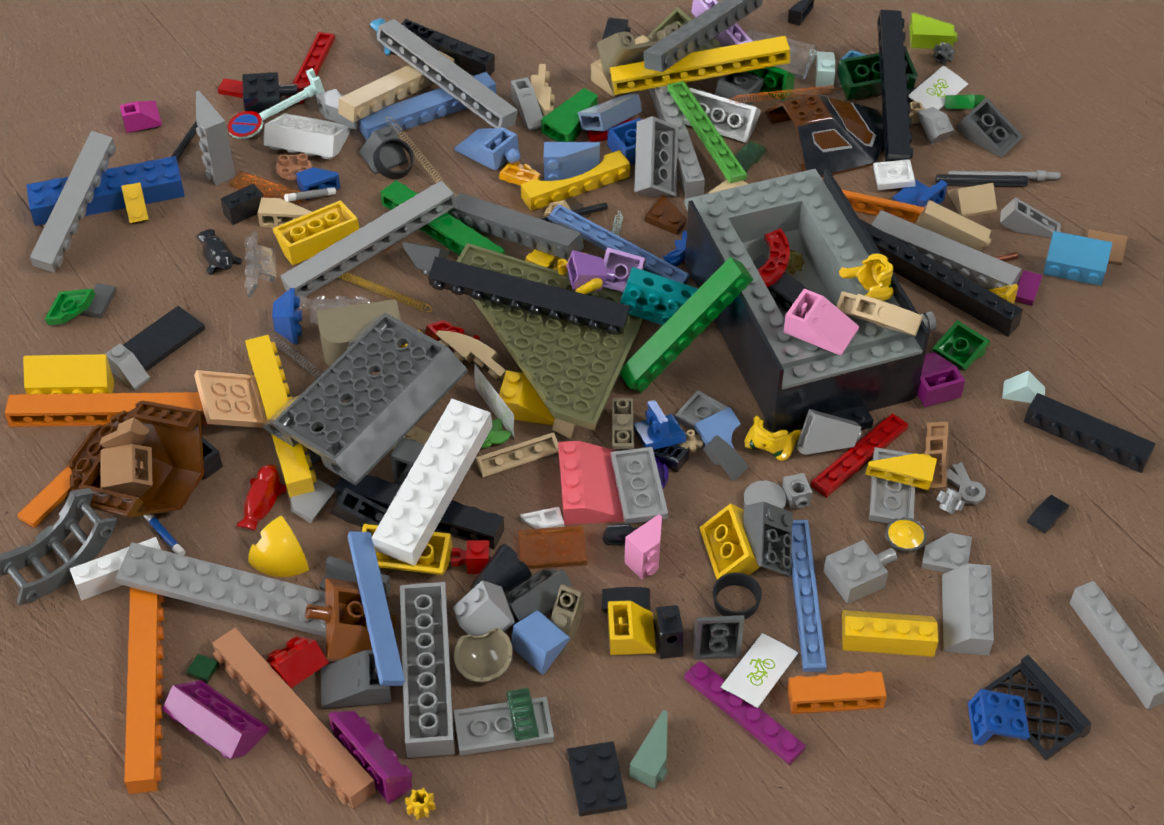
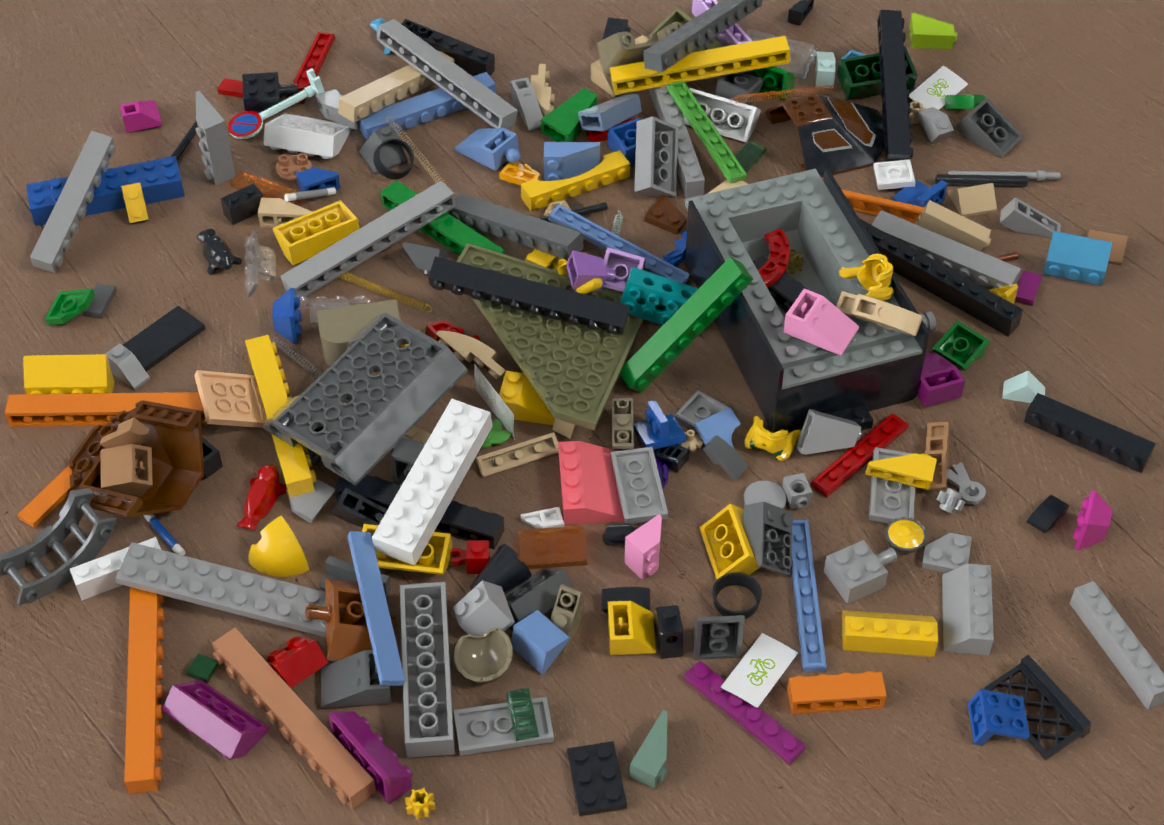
dark grey gear [932,42,955,65] -> none
none -> dark pink slope [1073,490,1113,550]

